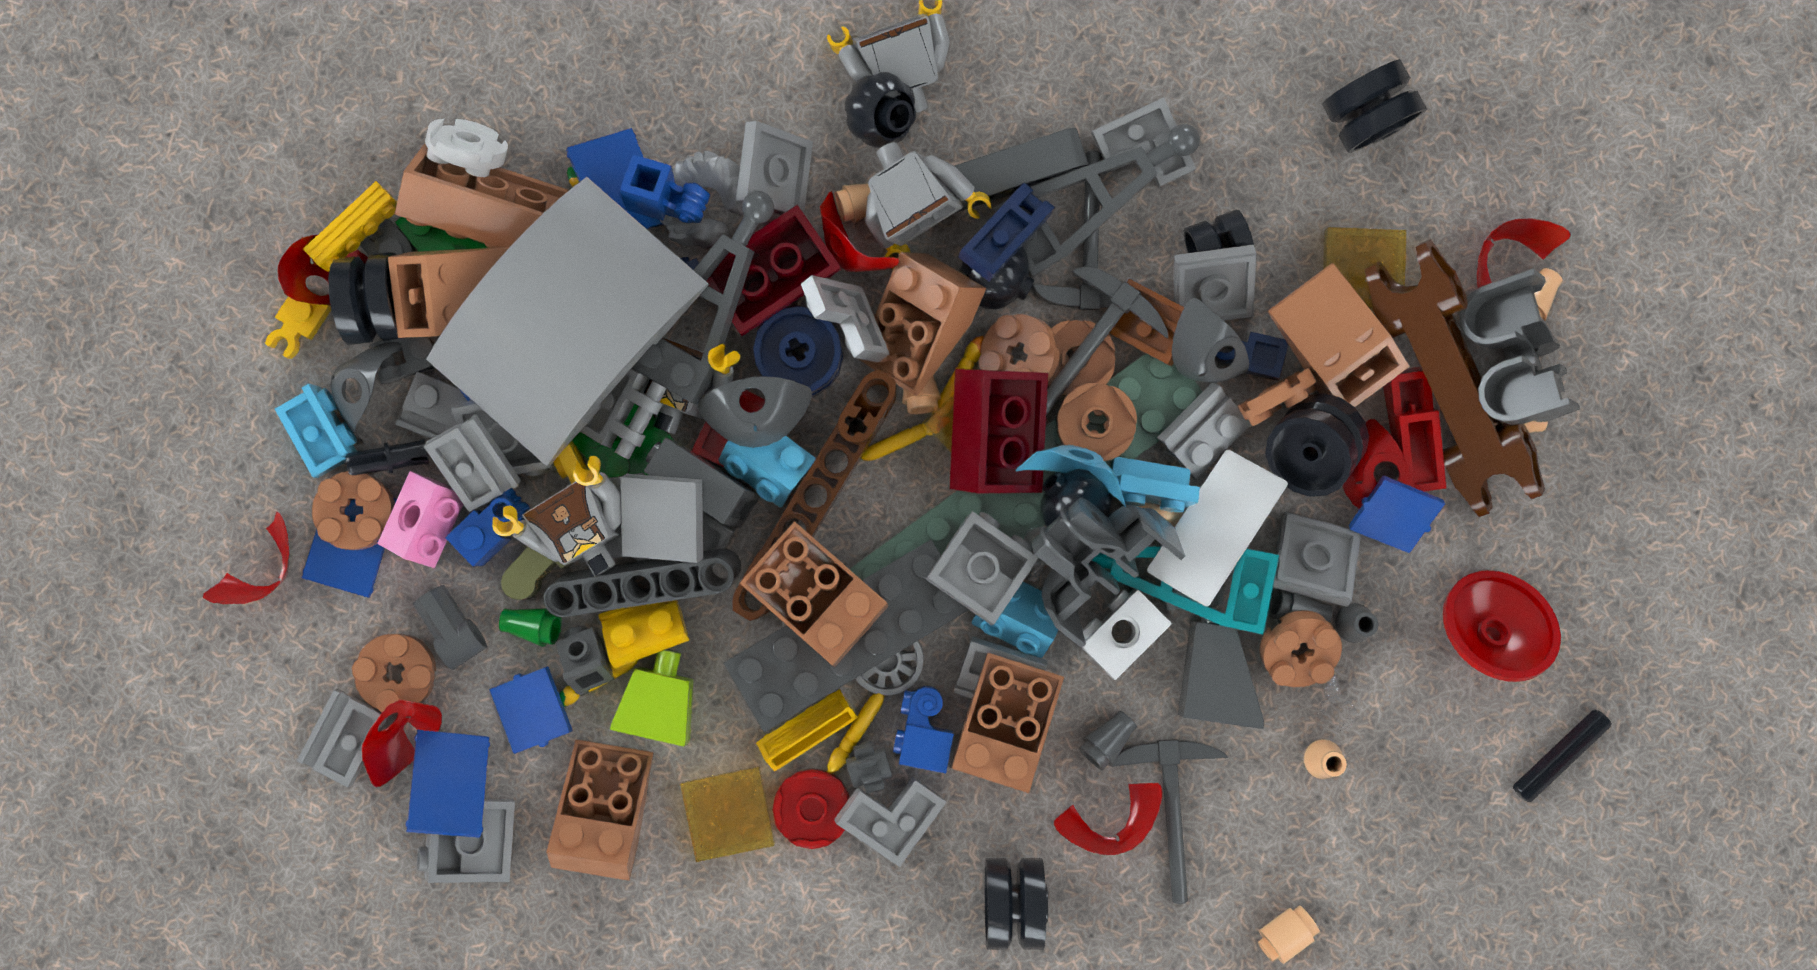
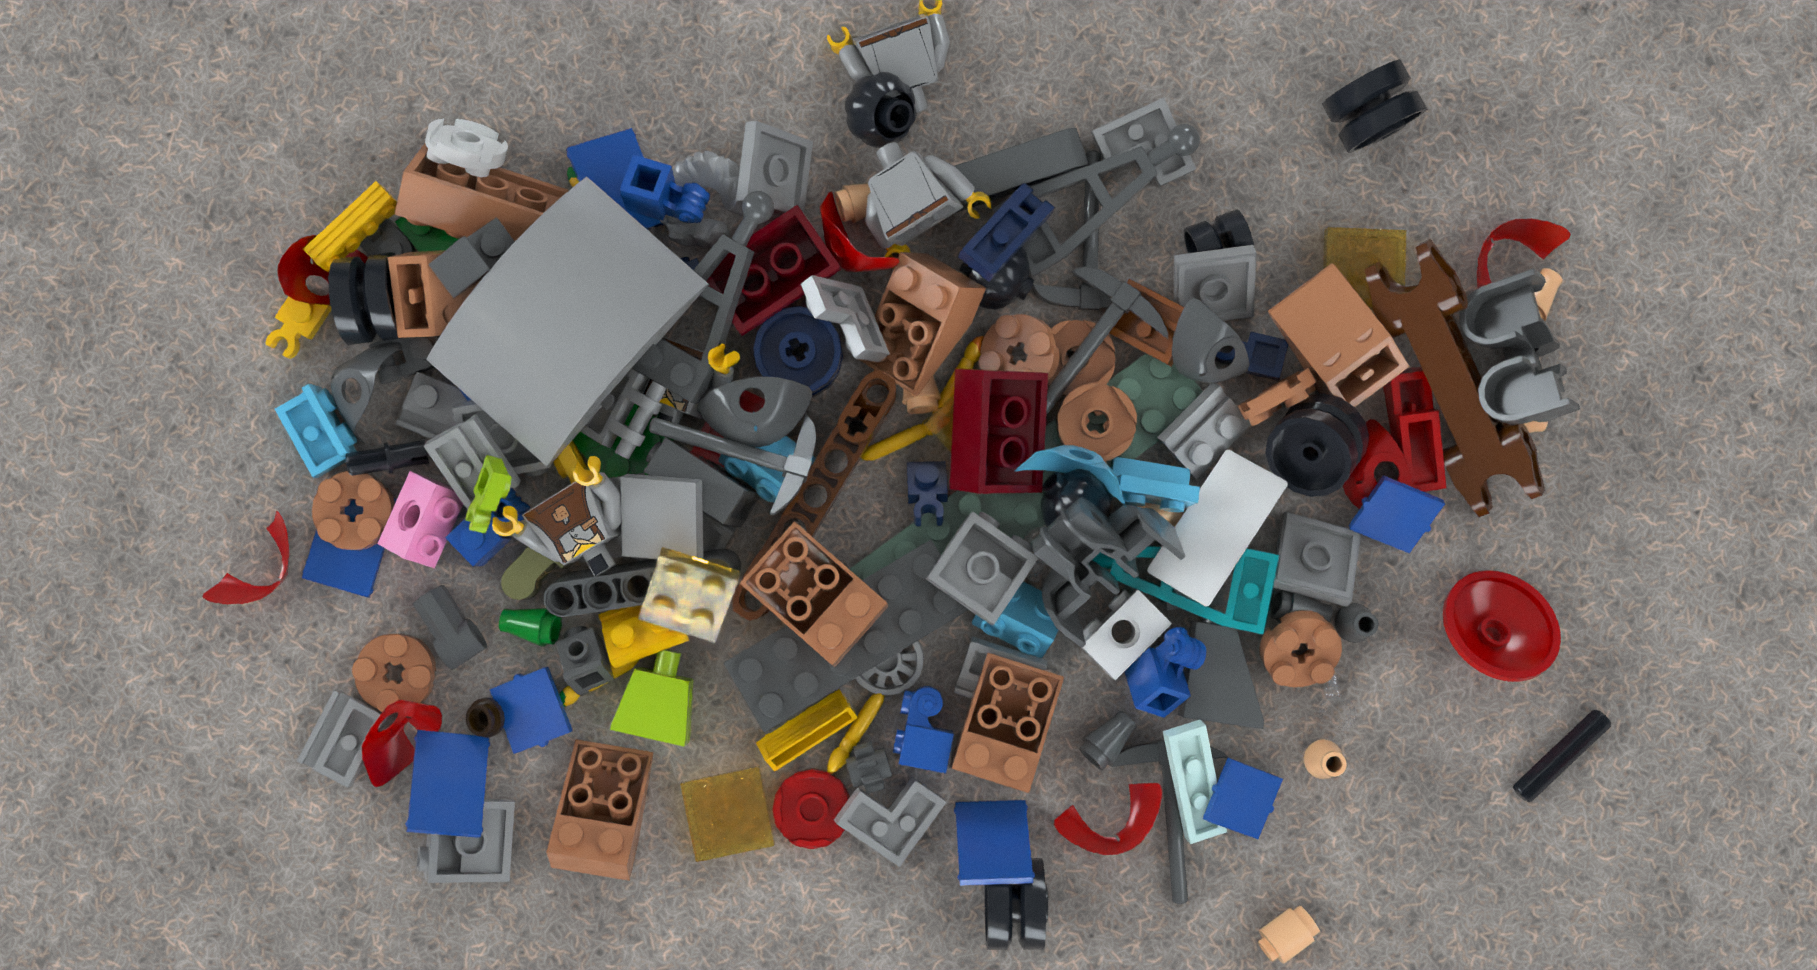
none -> dark grey slope [428,217,515,299]
none -> lime plate [465,455,511,533]
none -> dark brown plate [466,697,505,738]
none -> clear yellow plate [638,547,740,643]
none -> dark grey piece [649,414,816,515]
none -> dark blue plate [907,461,948,527]
none -> blue piece [954,800,1035,886]
none -> blue brick [1124,627,1206,718]
none -> light aqua plate [1163,719,1227,844]
none -> blue piece [1202,758,1283,839]

